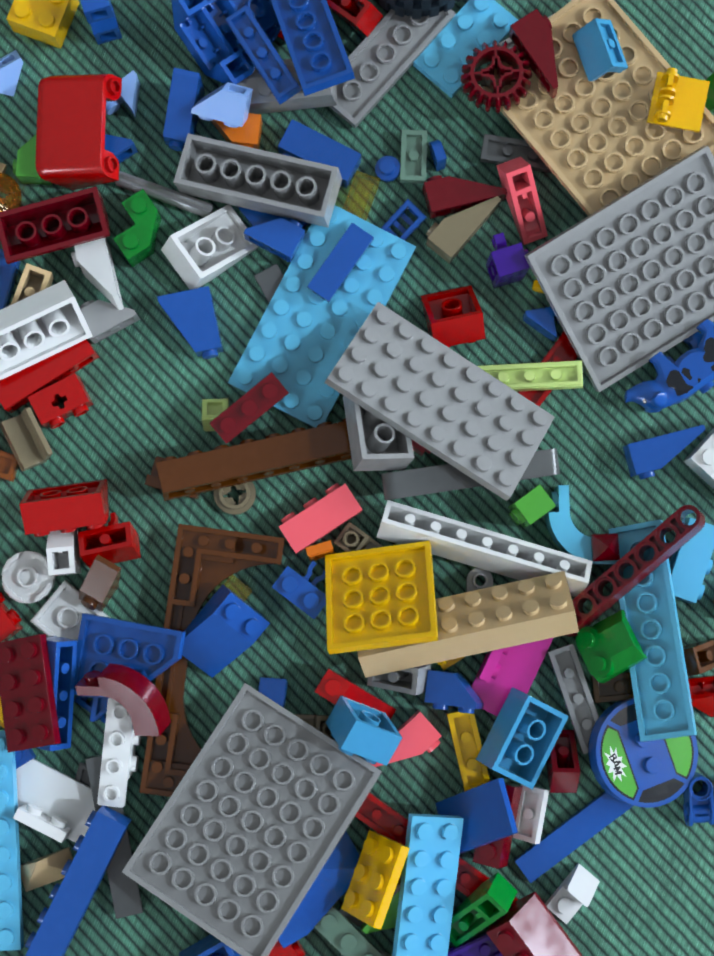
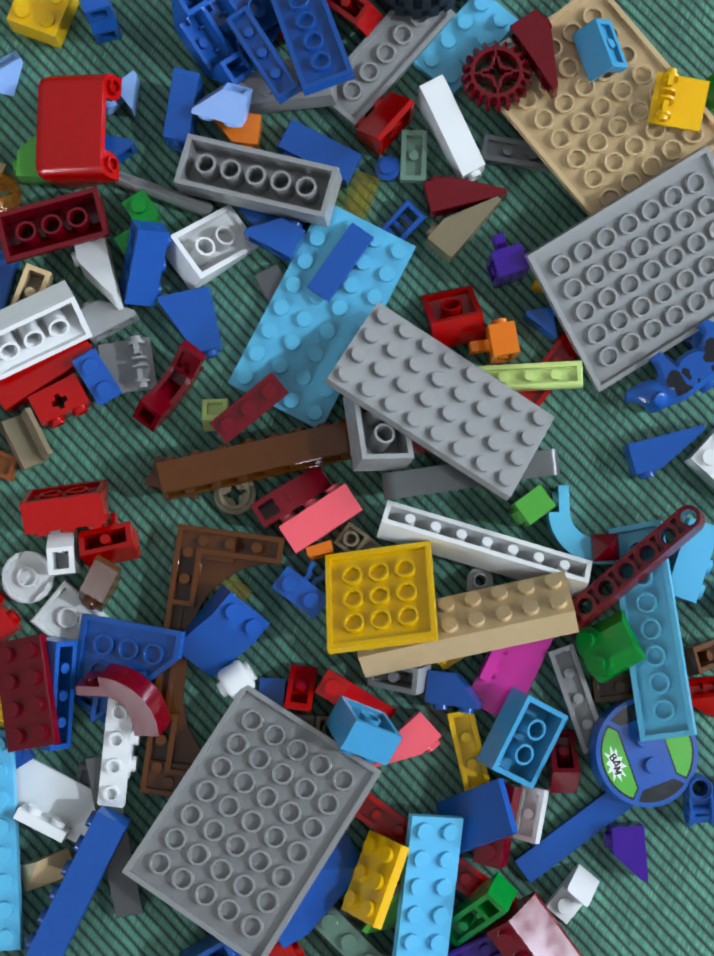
blue tile [429,140,447,171] -> none
coral slope [496,156,548,245] -> none
none -> blue plate [71,347,122,406]
none -> light grey hinge [98,335,157,394]
none -> blue brick [119,220,171,306]
none -> dark red arch [132,340,207,432]
none -> white head [216,660,258,699]
none -> dark red slope [250,466,332,529]
none -> red slope [284,664,317,712]
none -> red slope [355,92,415,158]
none -> white slope [417,74,485,181]
none -> orange brick [468,318,520,365]
none -> dark purple slope [603,821,648,881]

